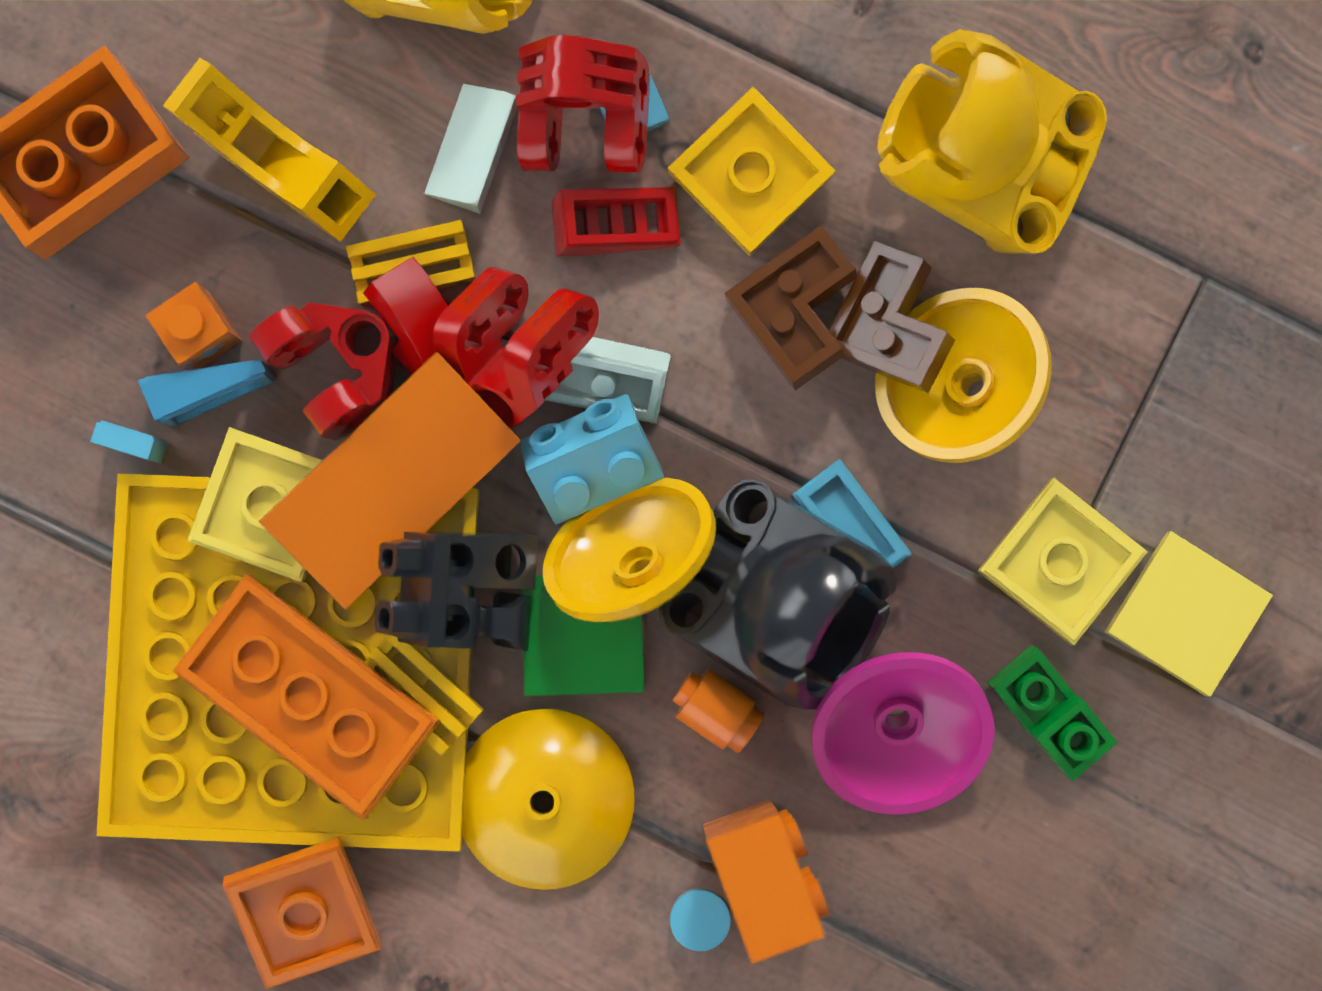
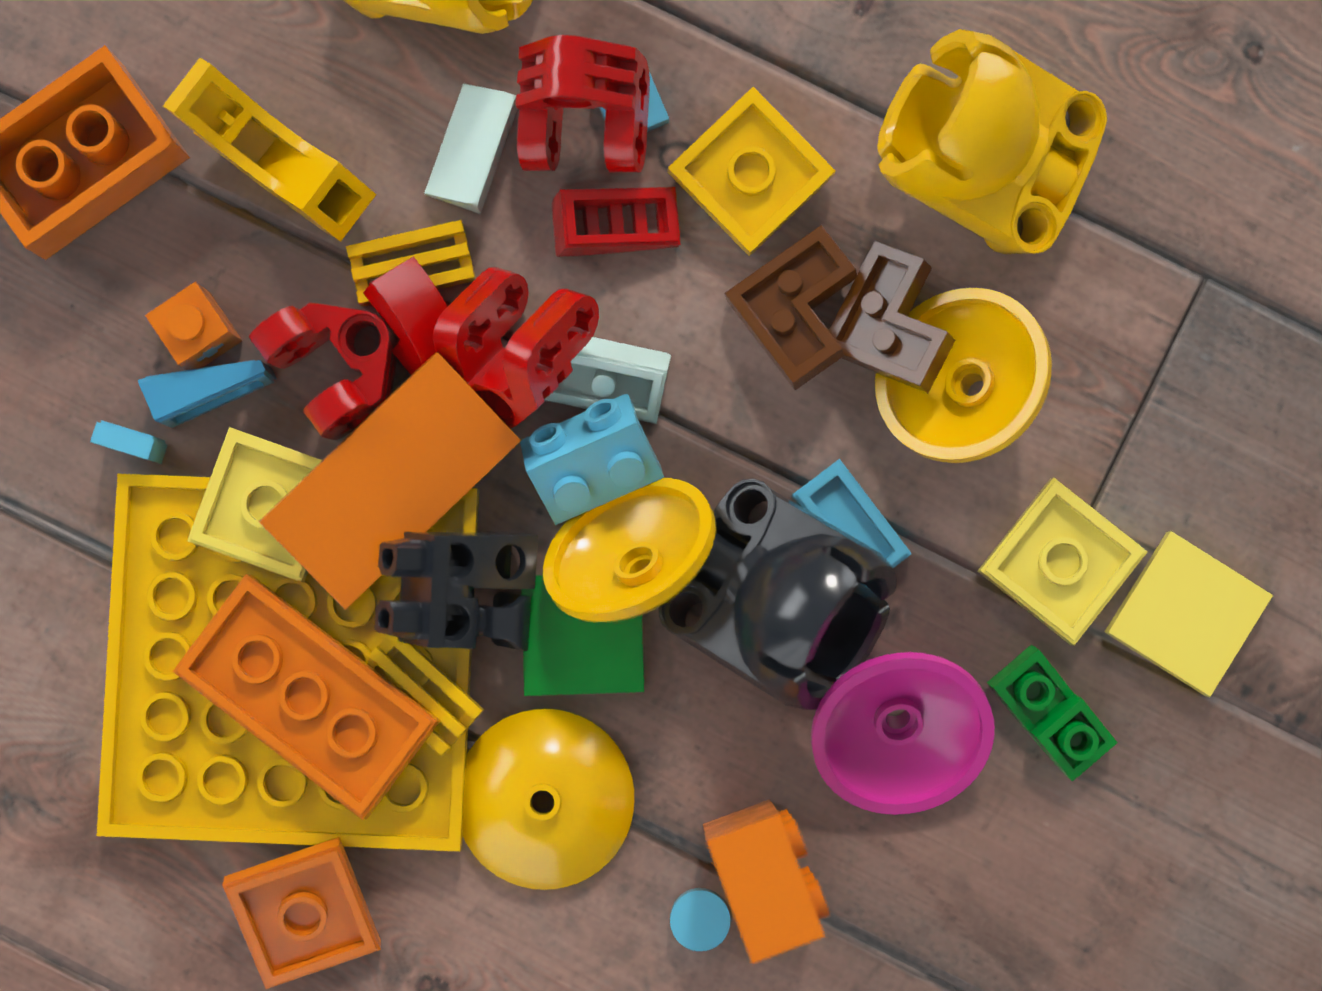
orange brick [672,668,765,753] -> none

